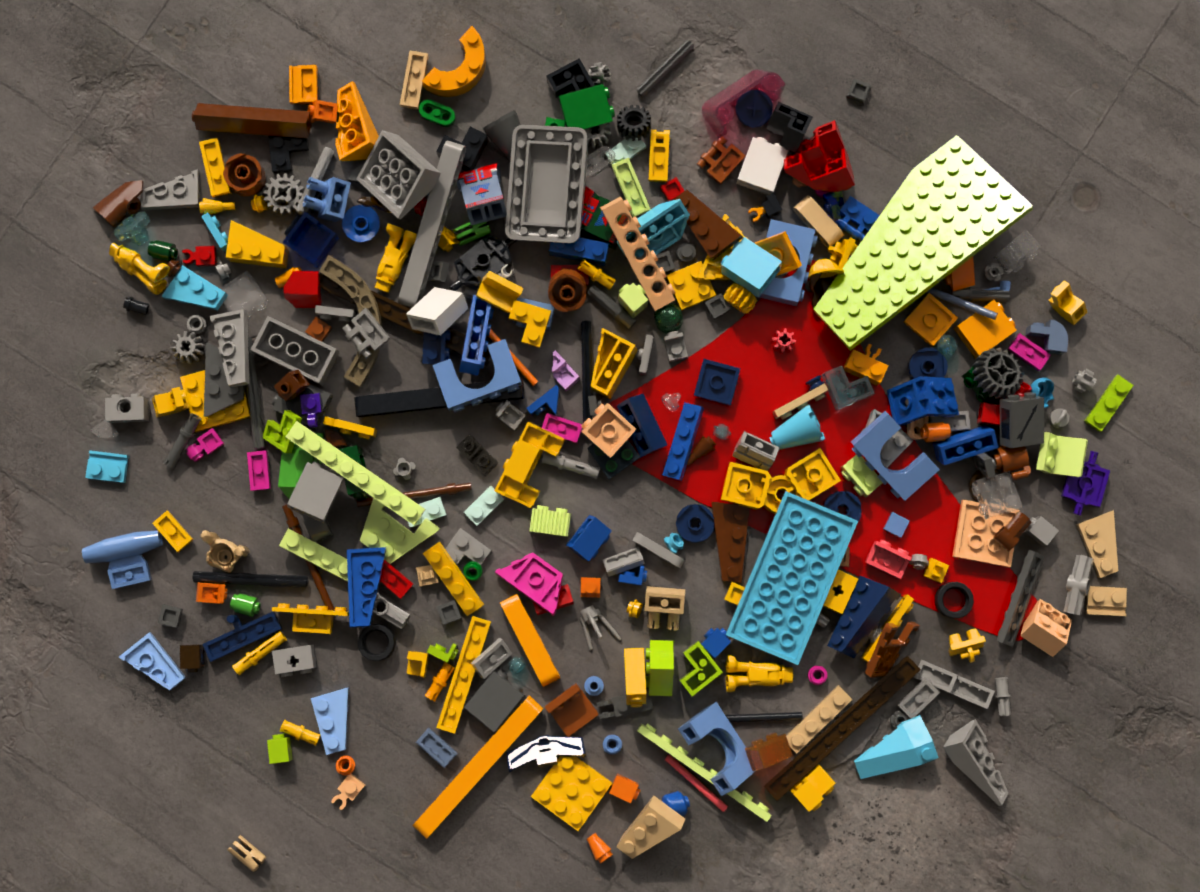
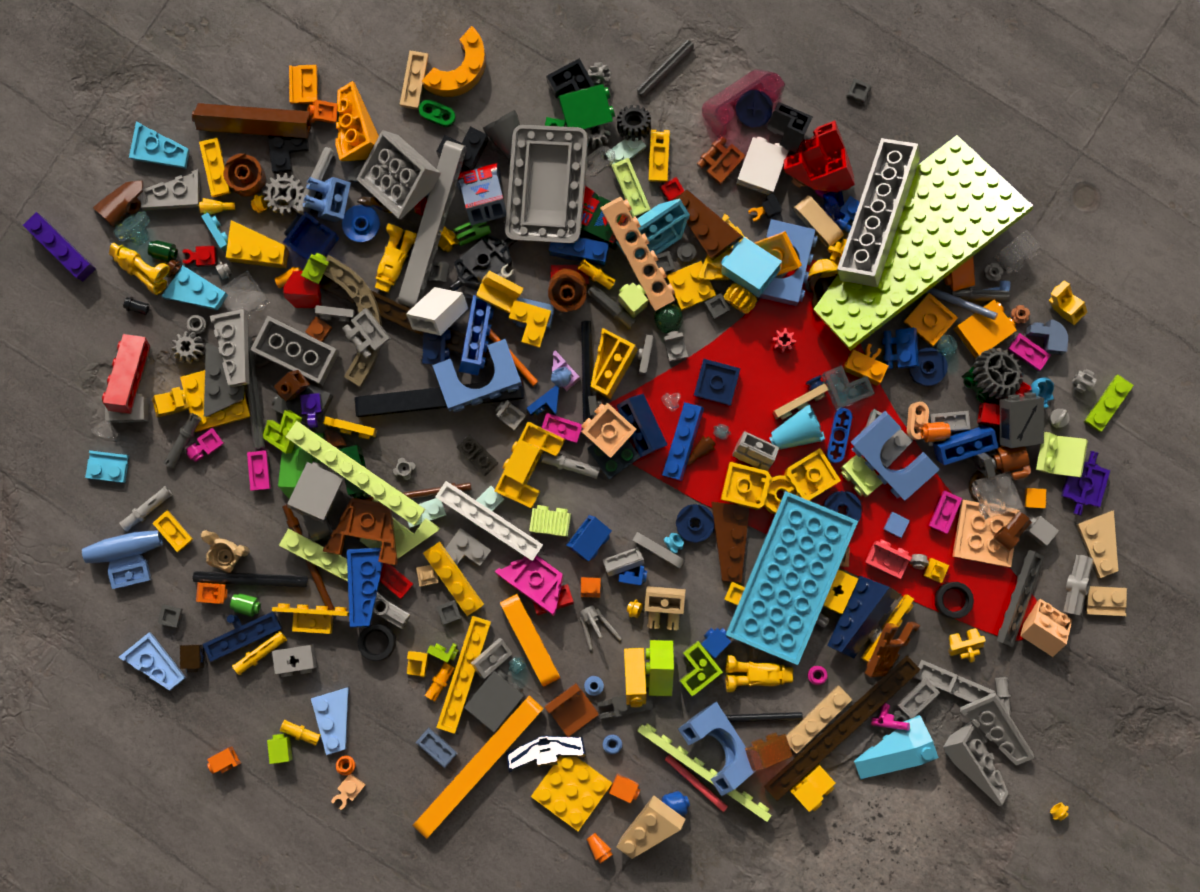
tan arm [227,835,266,872] -> none
green plate [463,561,483,580] -> none
blue bracket [887,376,959,426] -> none
none -> dark purple brick [23,212,96,282]
none -> brick [102,334,150,414]
none -> light grey pin [119,486,173,532]
none -> medium azure wing [129,121,190,168]
none -> orange brick [207,746,241,774]
none -> lime bracket [301,253,329,284]
none -> dark orange wing [323,498,398,565]
none -> white plate [435,481,543,561]
none -> medium blue piece [551,367,572,387]
none -> blue beam [826,408,852,463]
none -> light grey brick [837,138,920,287]
none -> dark pink hose [871,703,910,731]
none -> blue plate [882,327,919,369]
none -> dark pink plate [929,491,962,534]
none -> light grey wing [960,692,1034,765]
none -> nougat plate [1011,305,1030,324]
none -> light orange tile [1025,488,1046,509]
none -> yellow plate [1050,802,1069,821]

